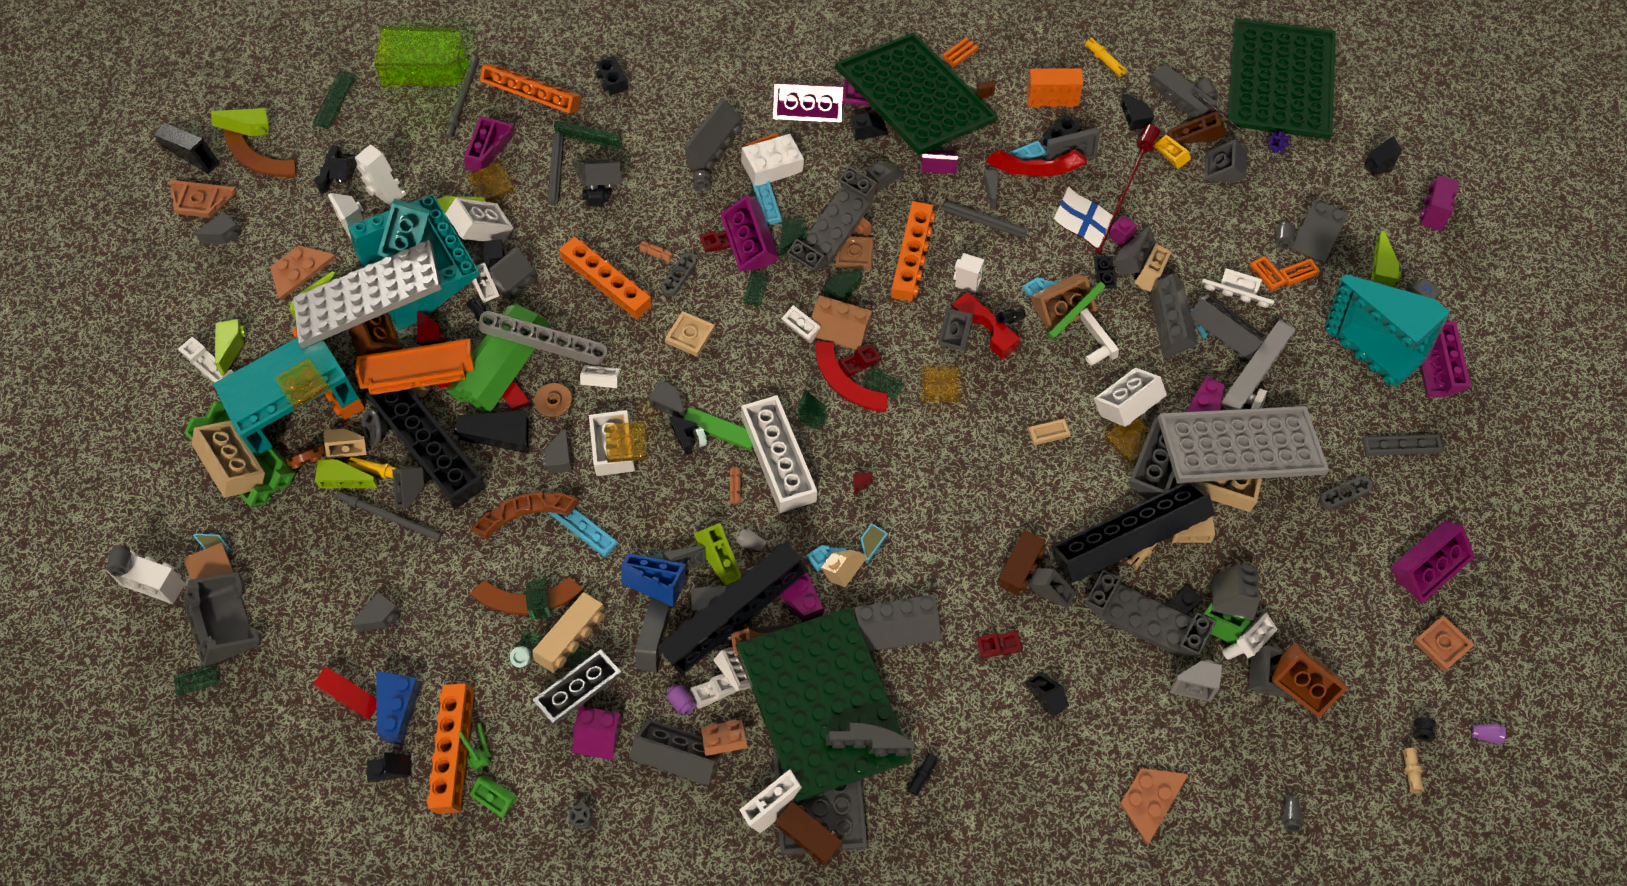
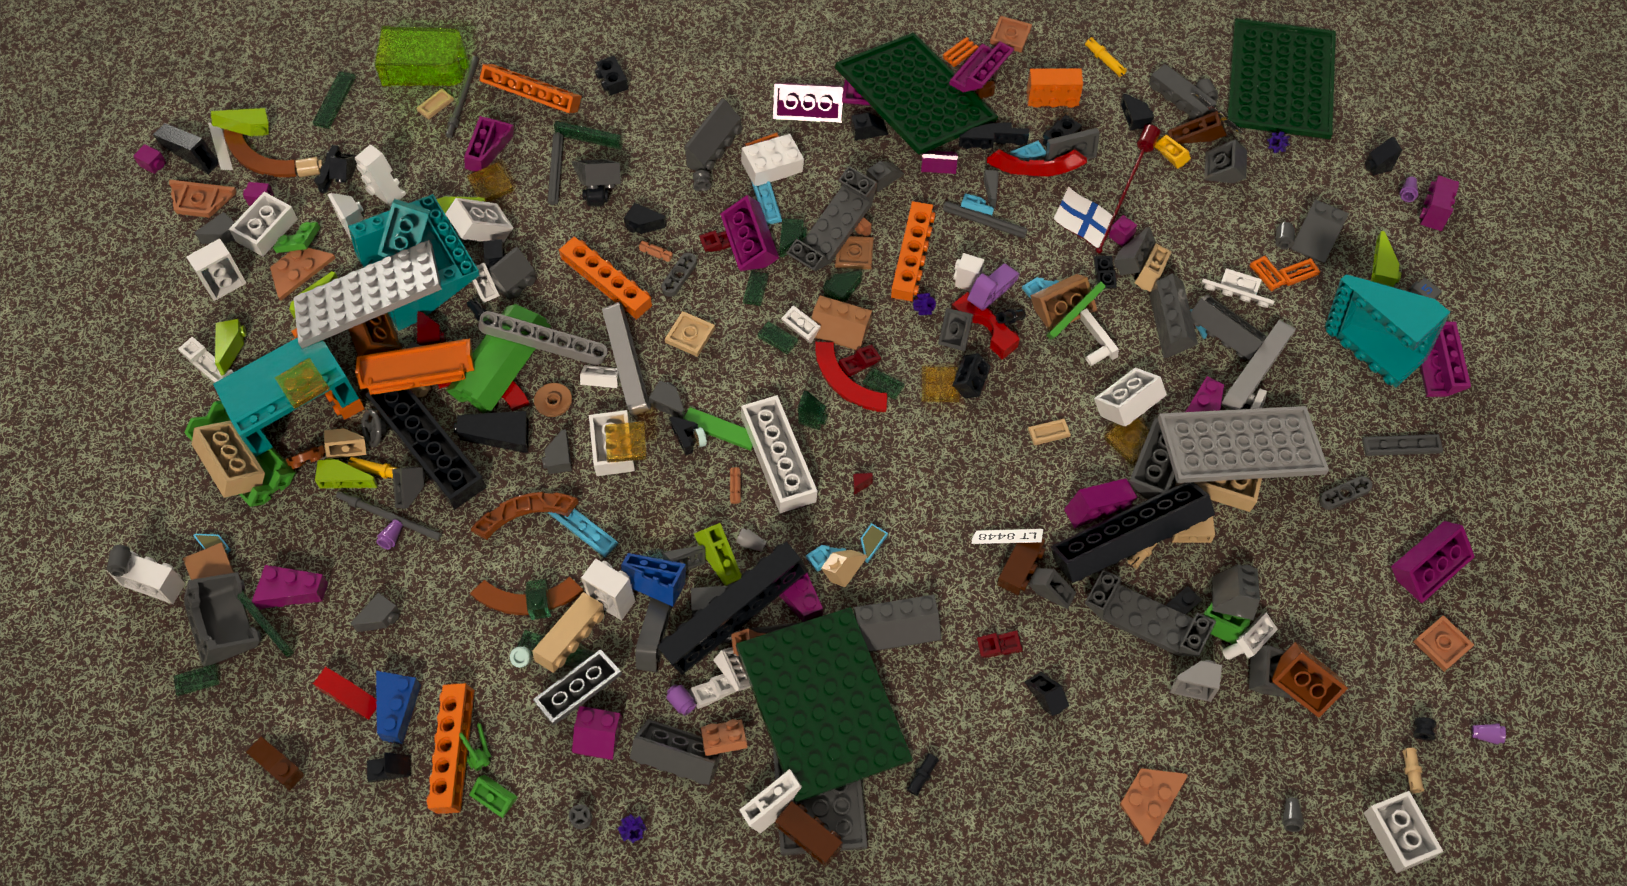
dark grey slope [826,723,915,756] -> none
none -> magenta brick [133,144,166,174]
none -> white brick [187,239,246,301]
none -> white sticker [208,123,233,170]
none -> white brick [229,192,298,257]
none -> clear green tile [237,591,294,658]
none -> magenta brick [243,182,274,206]
none -> reddish brown slope [246,736,305,791]
none -> magenta wedge [252,565,329,610]
none -> bright green plate [273,222,321,253]
none -> tan brick [296,157,323,177]
none -> medium lavender cone [376,520,403,550]
none -> tan tile [417,89,454,120]
none -> white brick [581,559,635,621]
none -> light grey beam [602,302,651,416]
none -> dark purple gear [618,814,646,843]
none -> black slope [624,203,667,234]
none -> clear green tile [757,322,798,355]
none -> dark purple gear [913,293,936,316]
none -> magenta slope [949,41,1014,92]
none -> black brick [952,353,991,398]
none -> black slope [958,122,1029,150]
none -> medium azure tile [961,194,994,215]
none -> medium lavender beam [967,263,1020,311]
none -> white sticker [971,529,1043,544]
none -> nougat plate [990,16,1032,53]
none -> magenta wedge [1064,478,1137,528]
none -> white brick [1364,791,1443,874]
none -> medium lavender cone [1400,177,1418,202]

